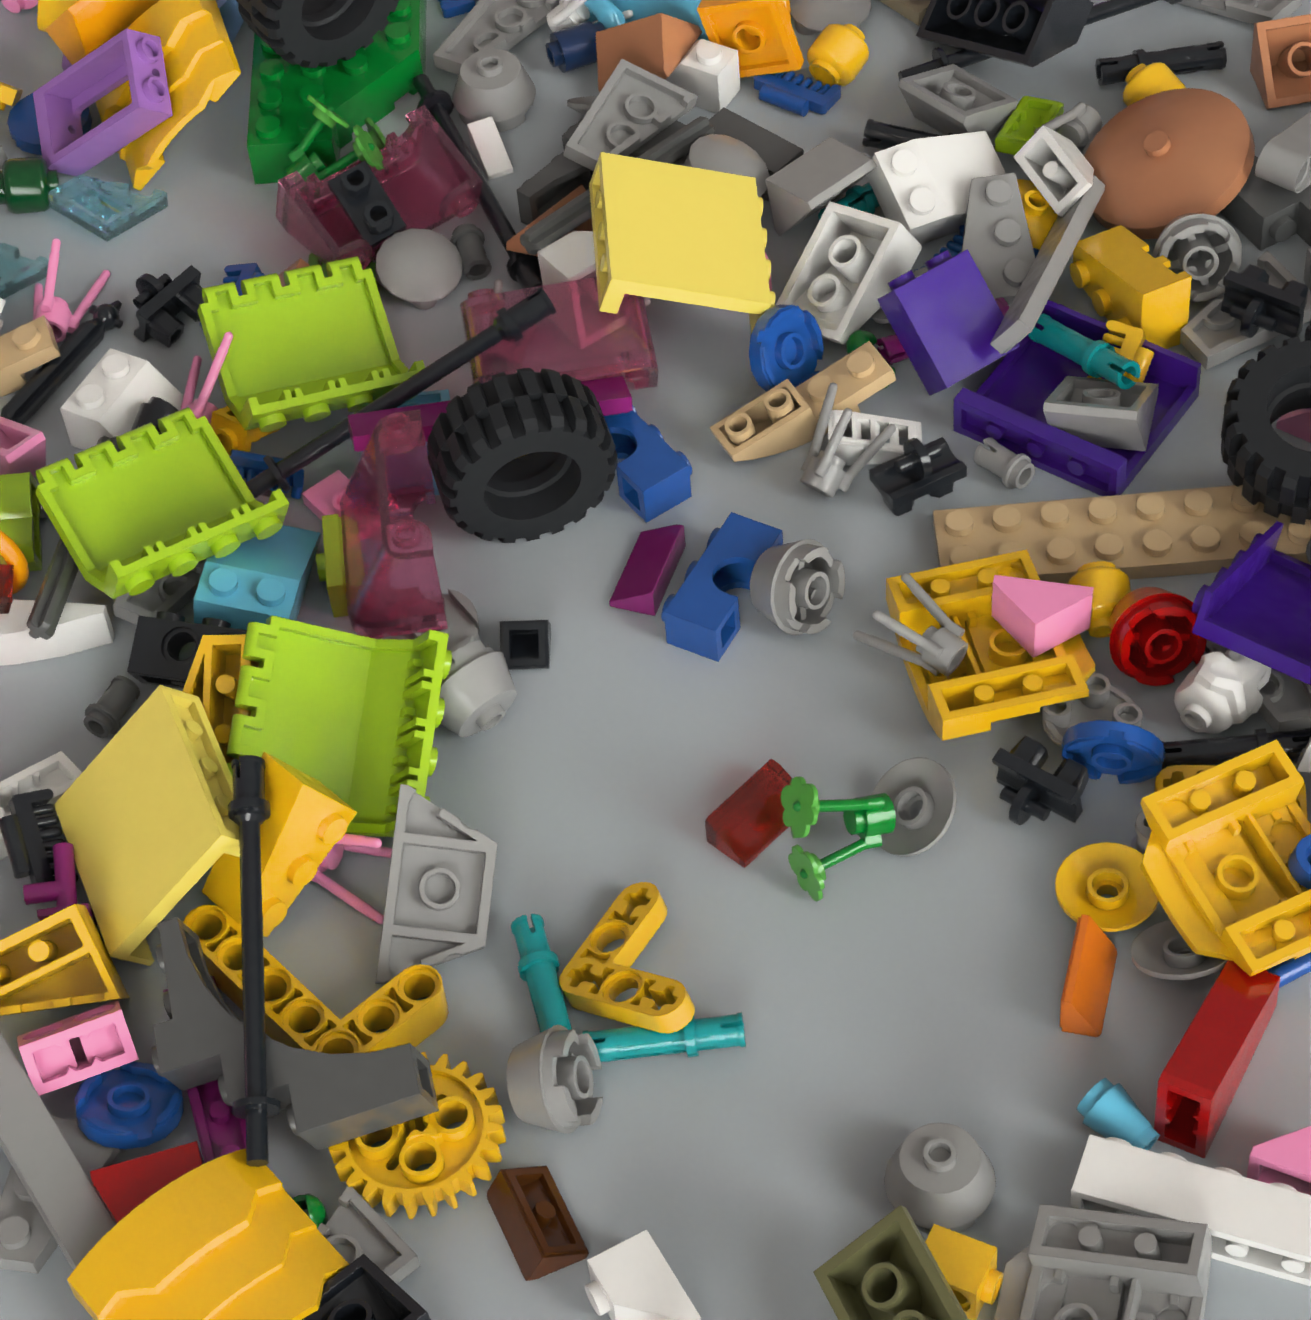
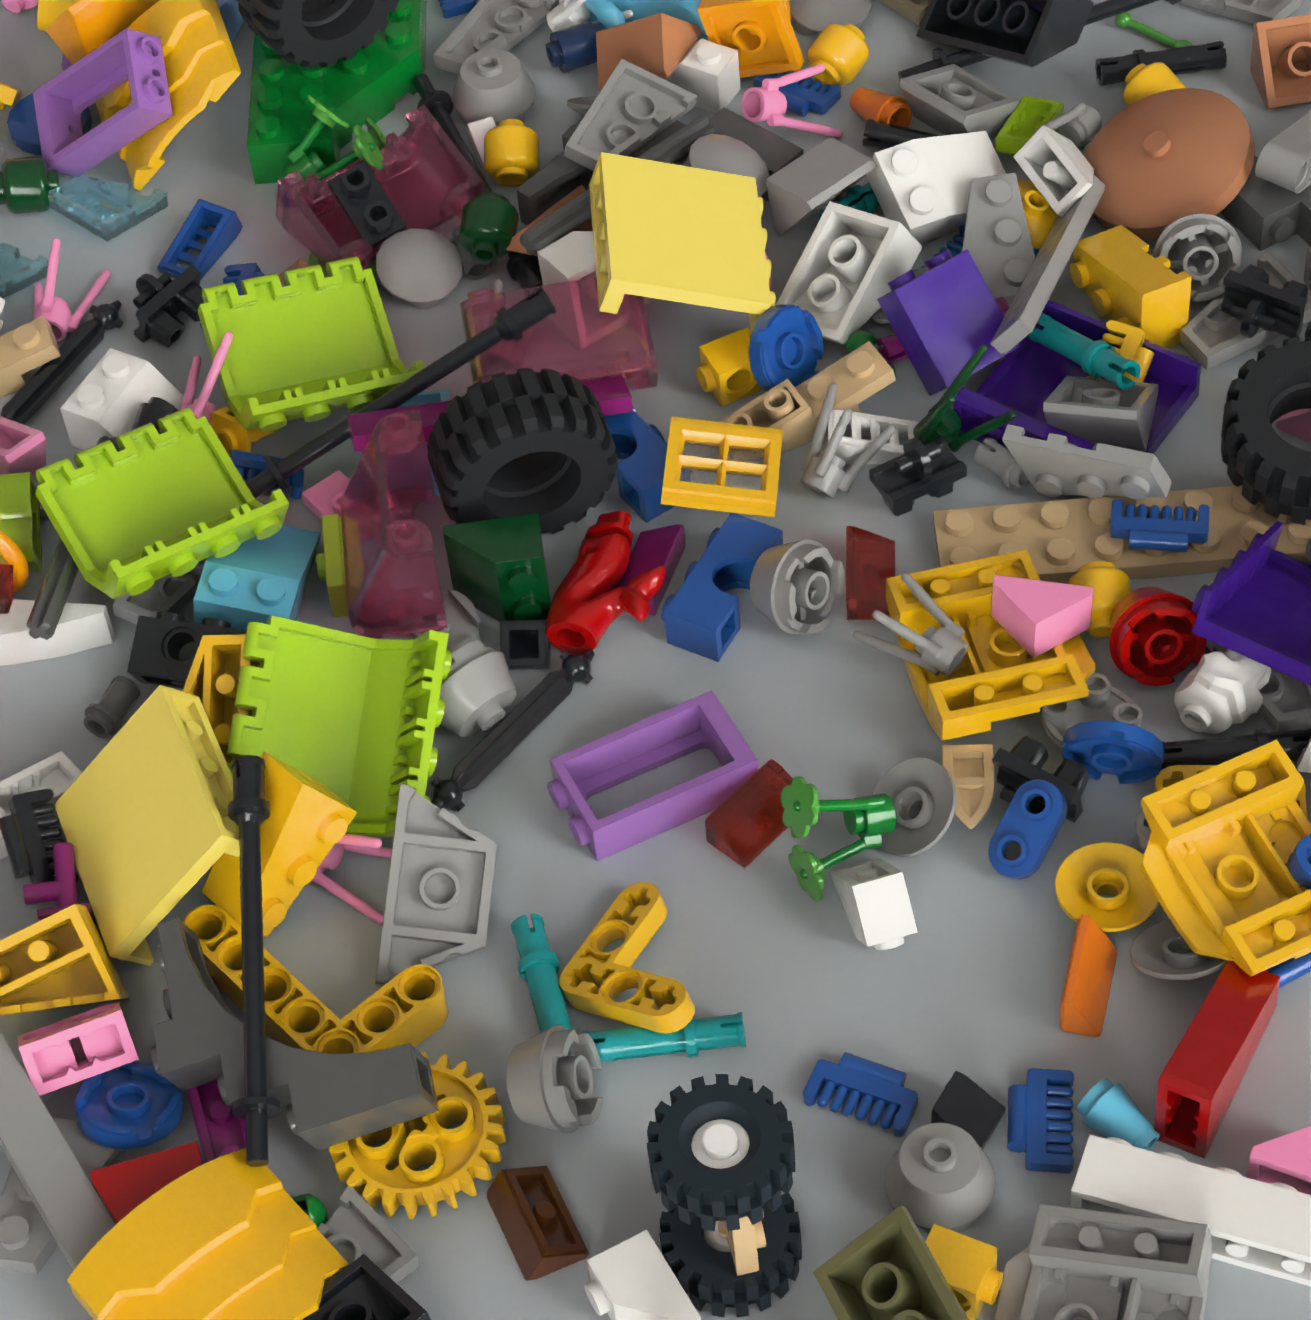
none -> blue slope [157,199,243,280]
none -> black wheel [430,649,595,812]
none -> dark green slope [442,513,551,622]
none -> dark green head [458,192,519,262]
none -> yellow head [484,119,540,187]
none -> red piece [546,510,666,654]
none -> medium lavender piece [547,690,760,861]
none -> black plate [646,1074,802,1317]
none -> yellow piece [660,416,783,518]
none -> yellow brick [696,327,764,407]
none -> bright pink plant [741,64,843,138]
none -> blue piece [803,1052,918,1137]
none -> white slope [831,858,918,951]
none -> clear red slope [846,526,895,620]
none -> orange cone [850,87,912,128]
none -> dark green plant [913,344,1017,452]
none -> black slope [931,1071,1005,1150]
none -> tan plate [942,744,995,829]
none -> blue plate [988,779,1068,879]
none -> light grey wing [1002,424,1172,500]
none -> blue piece [1007,1068,1074,1173]
none -> blue piece [1110,499,1210,552]
none -> bright green hinge [1115,12,1192,48]

